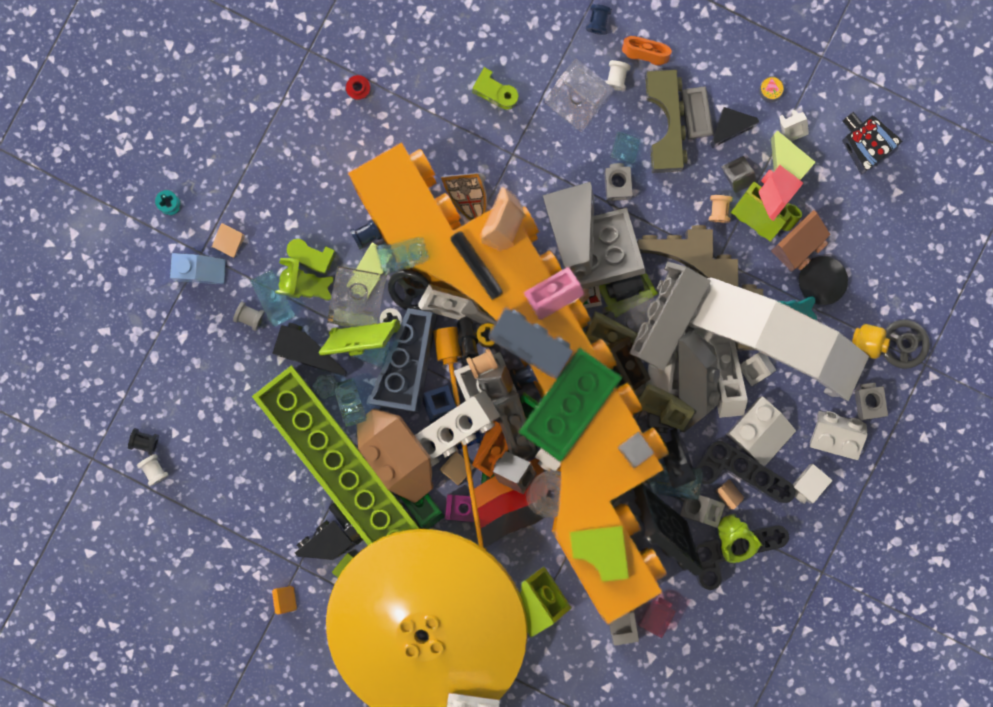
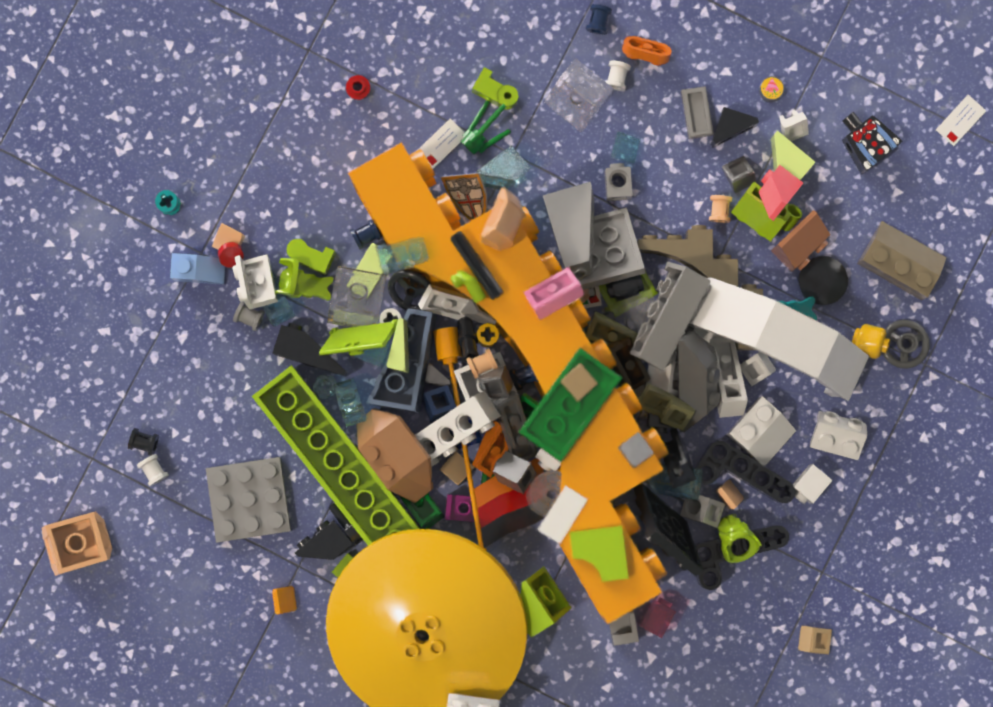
sand blue wedge [489,308,573,380] -> none
olive arch [645,70,687,173] -> none
light grey brick [854,383,888,420] -> none
none -> light nougat slope [42,511,113,576]
none -> light grey plate [206,457,291,543]
none -> red tile [218,242,244,268]
none -> white bracket [233,254,278,310]
none -> yellowish green slope [386,318,409,373]
none -> white sticker [418,118,464,169]
none -> flat silver slope [425,363,451,386]
none -> lime arm [450,270,486,303]
none -> green plant [460,101,511,155]
none -> clear light blue slope [476,145,531,190]
none -> white sticker [538,486,588,544]
none -> tan slope [560,364,597,401]
none -> tan slope [798,626,832,655]
none -> dark tan slope [857,221,946,300]
none -> white sticker [936,95,986,146]

